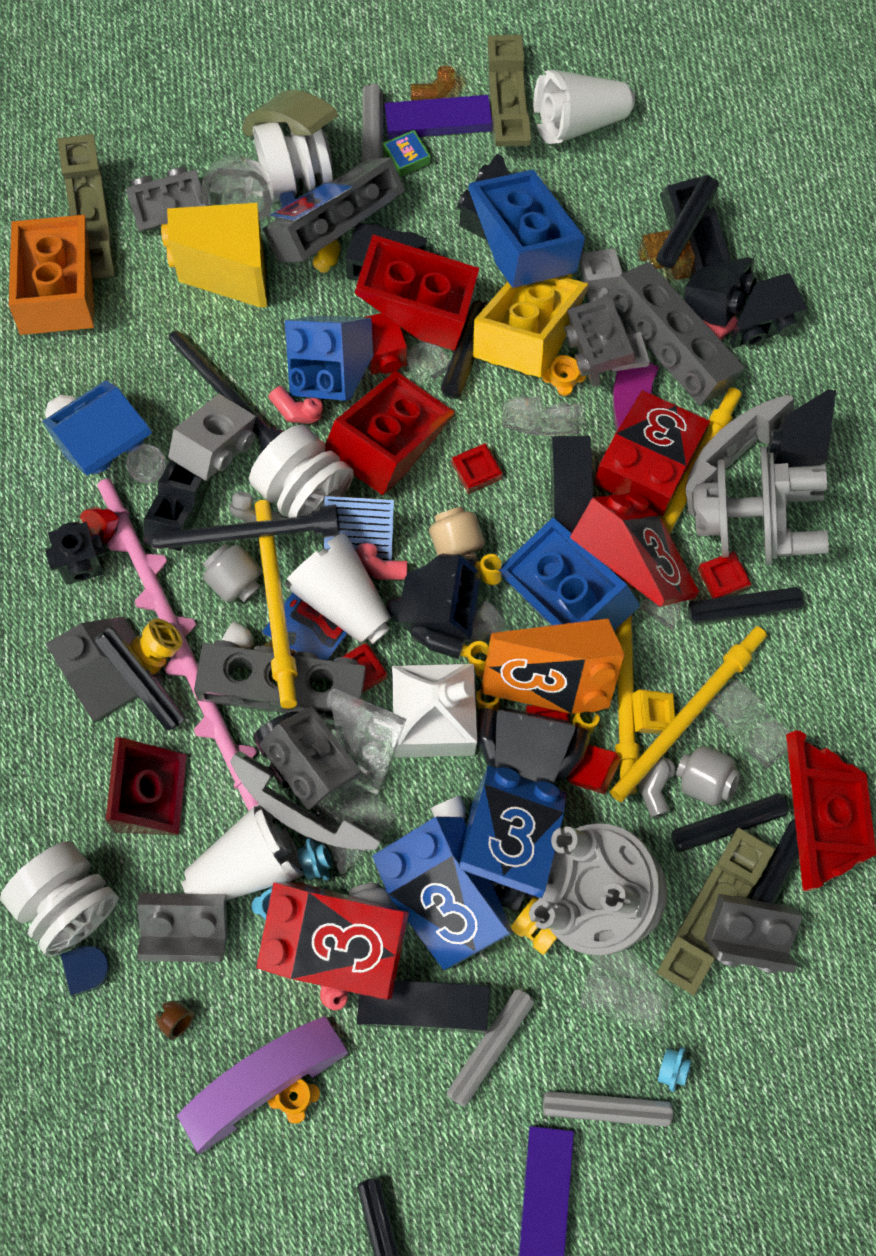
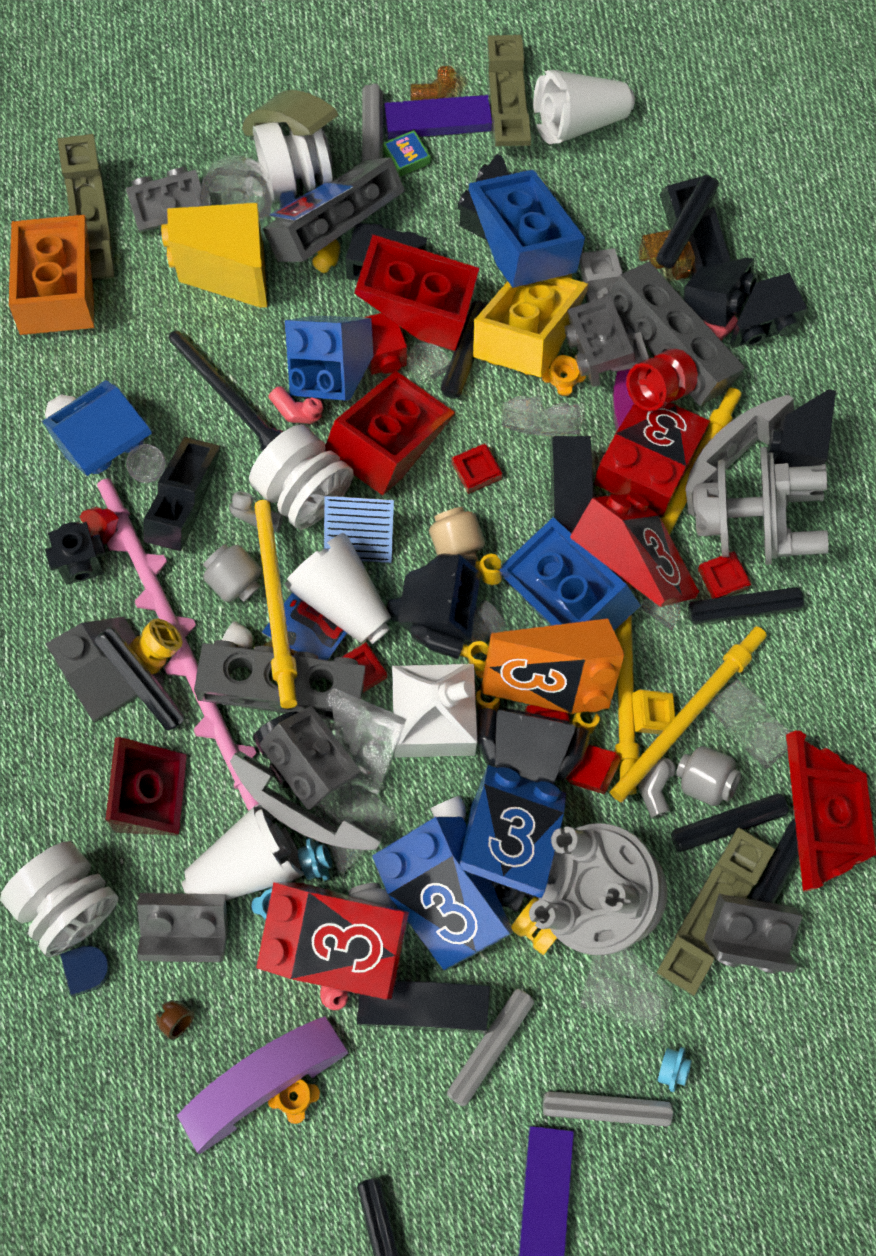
black piece [149,504,340,549] -> none
light grey brick [168,394,256,481] -> none
coral arm [356,543,408,580] -> none
none -> red wheel [626,348,698,411]

